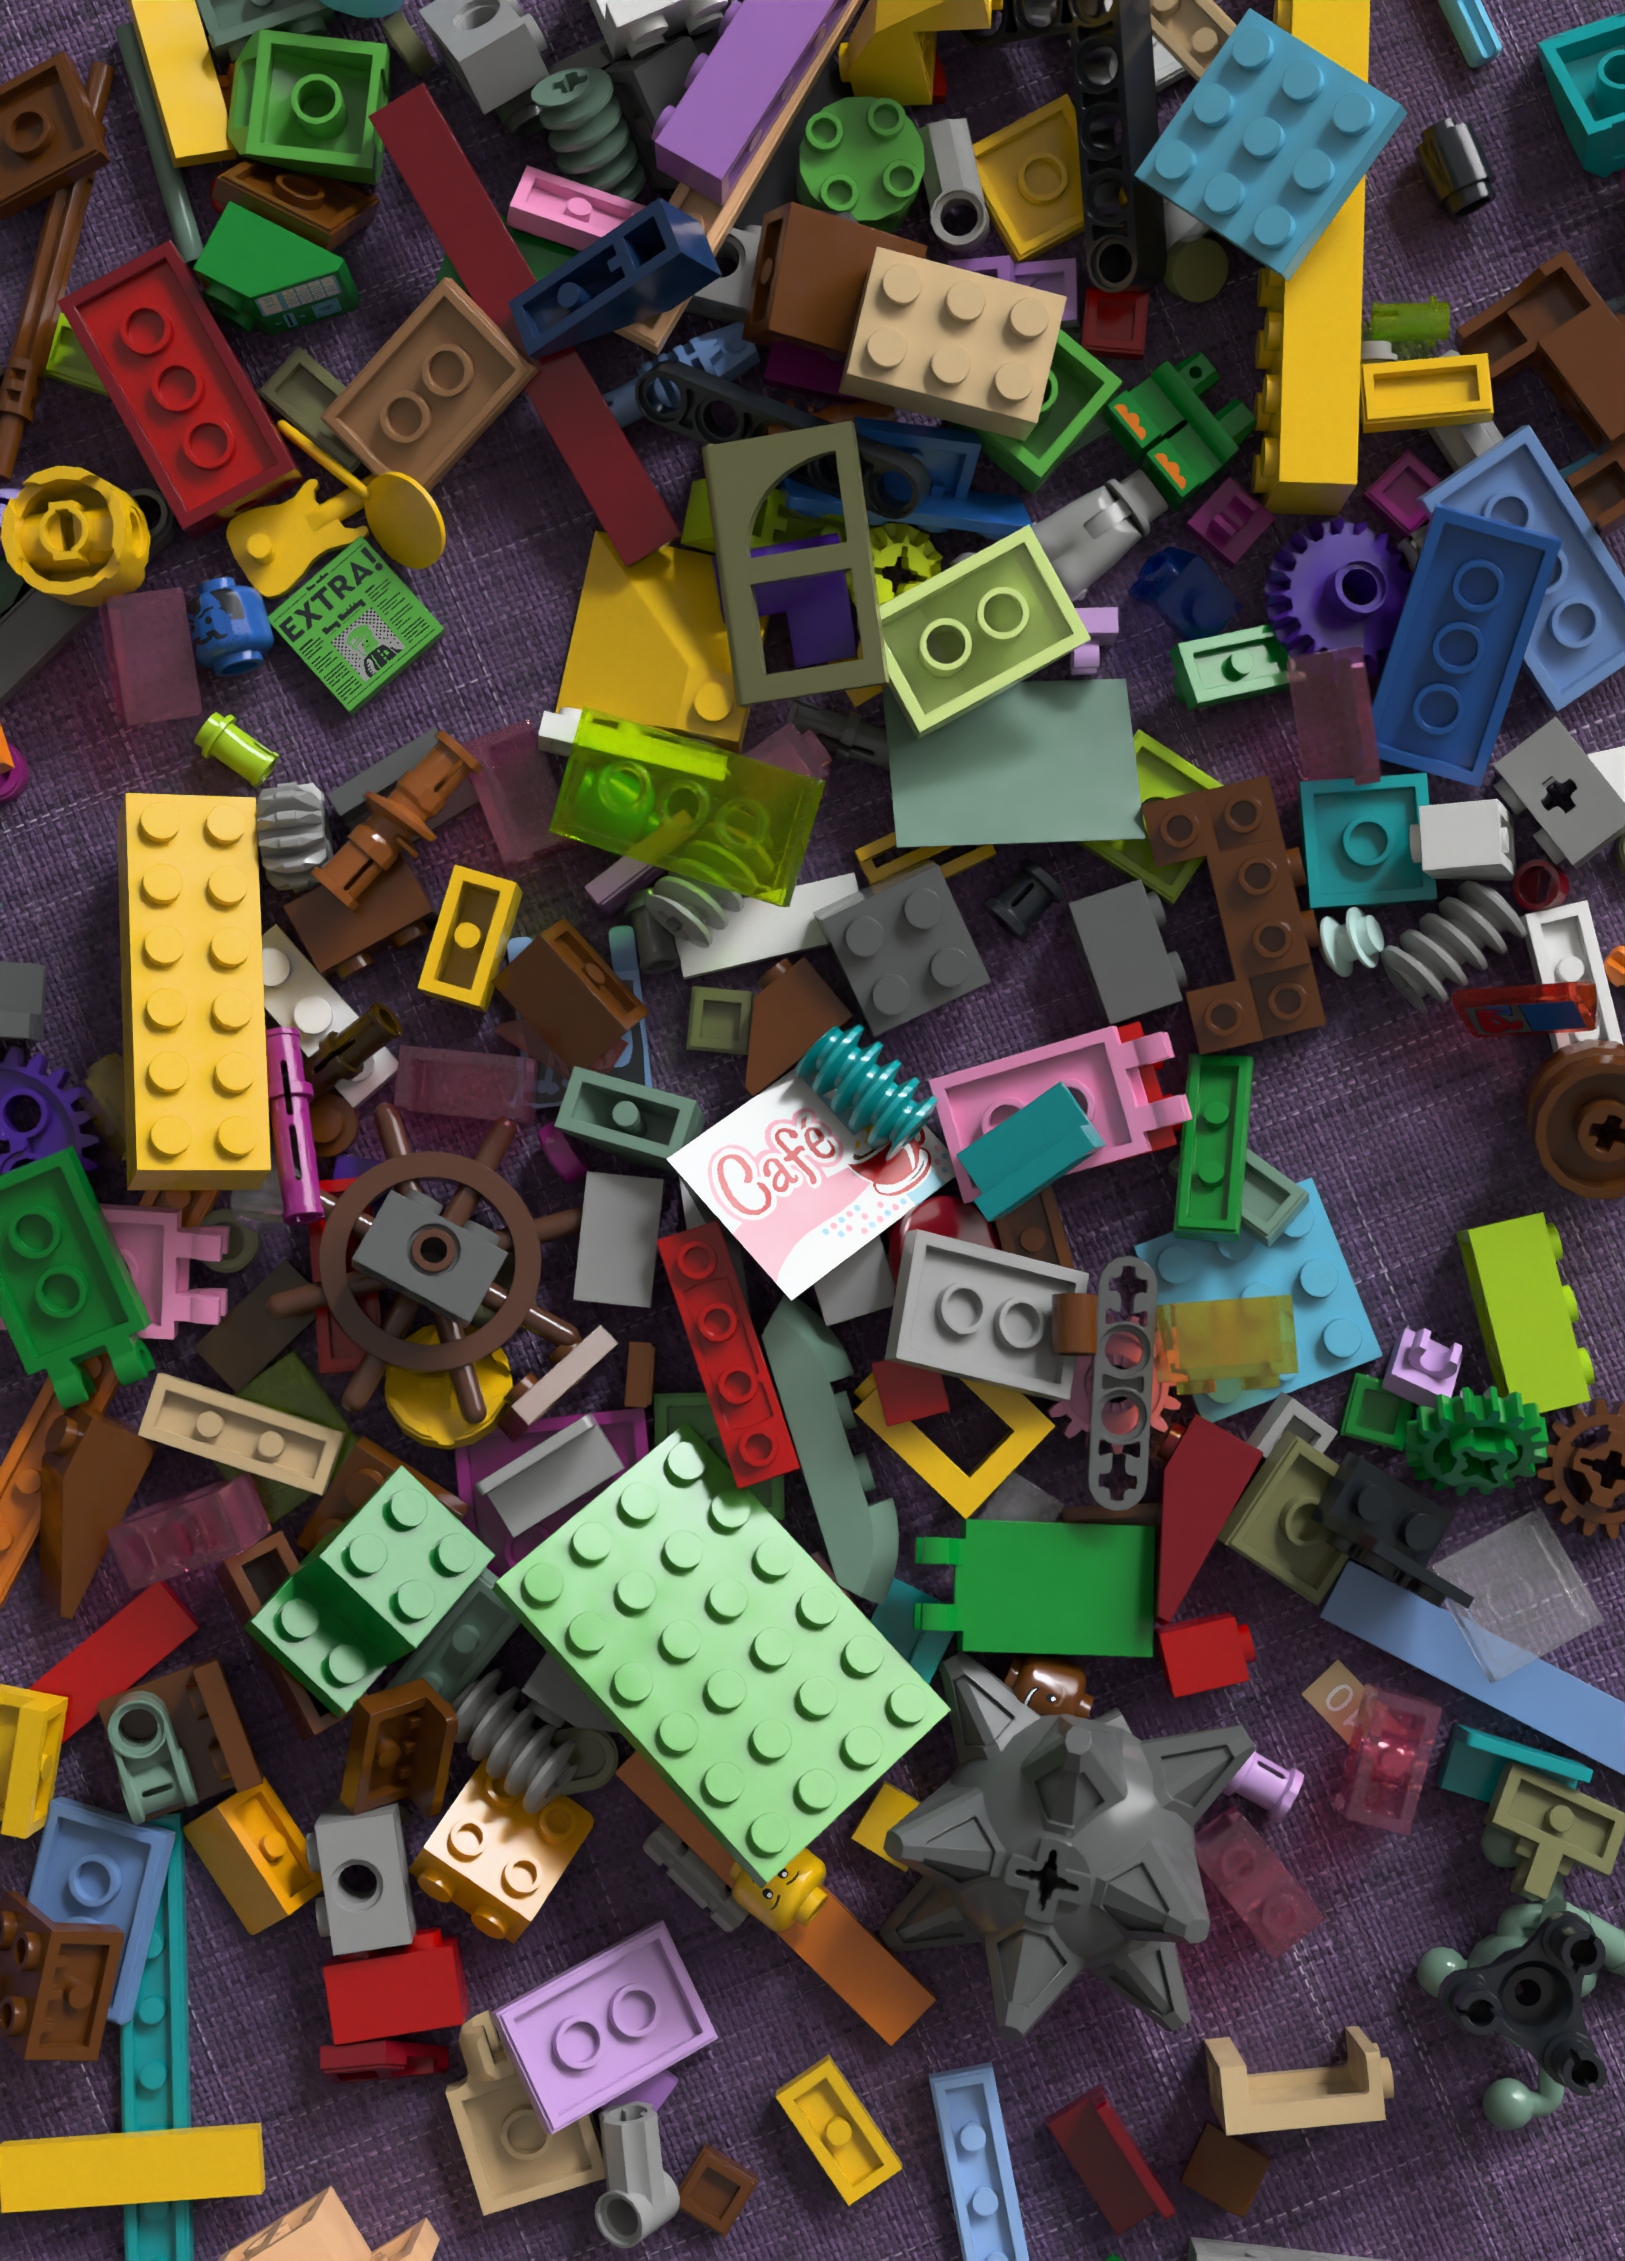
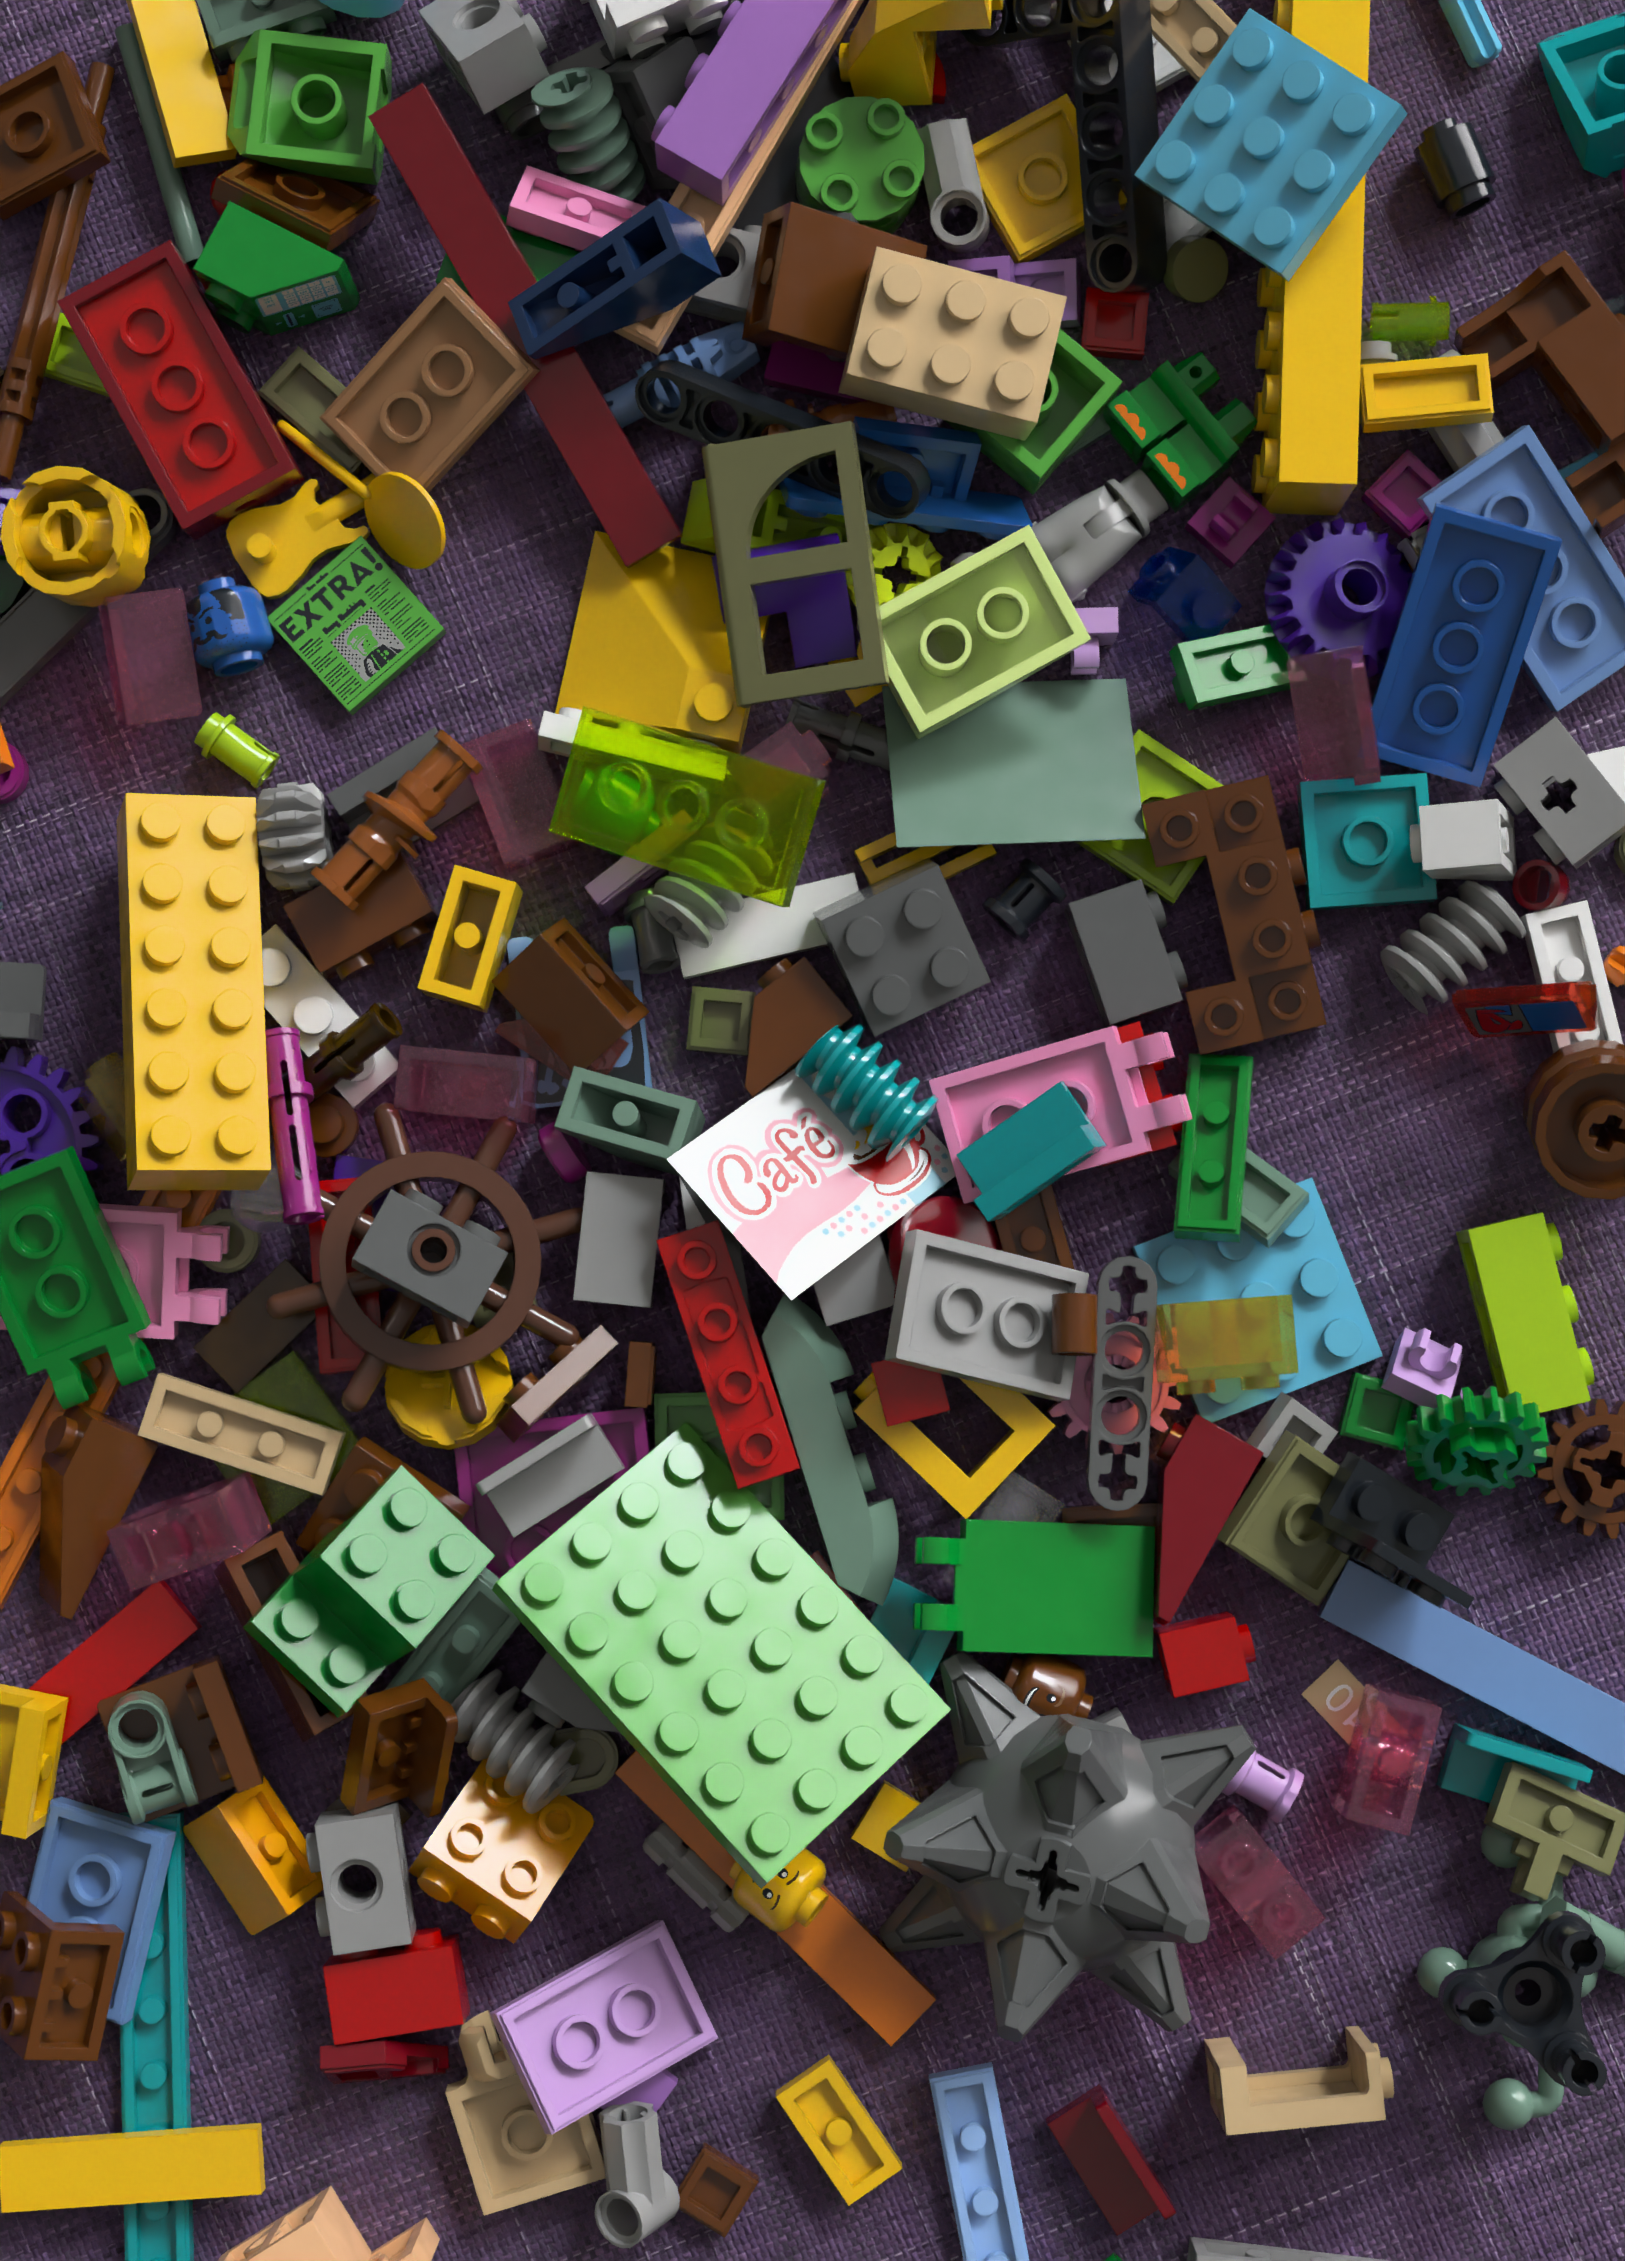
olive tile [381,10,436,77] -> none
reddish brown slope [1179,2121,1270,2219] -> none
light aqua wheel [1319,907,1384,977] -> none
clear tile [1426,1507,1605,1683] -> none

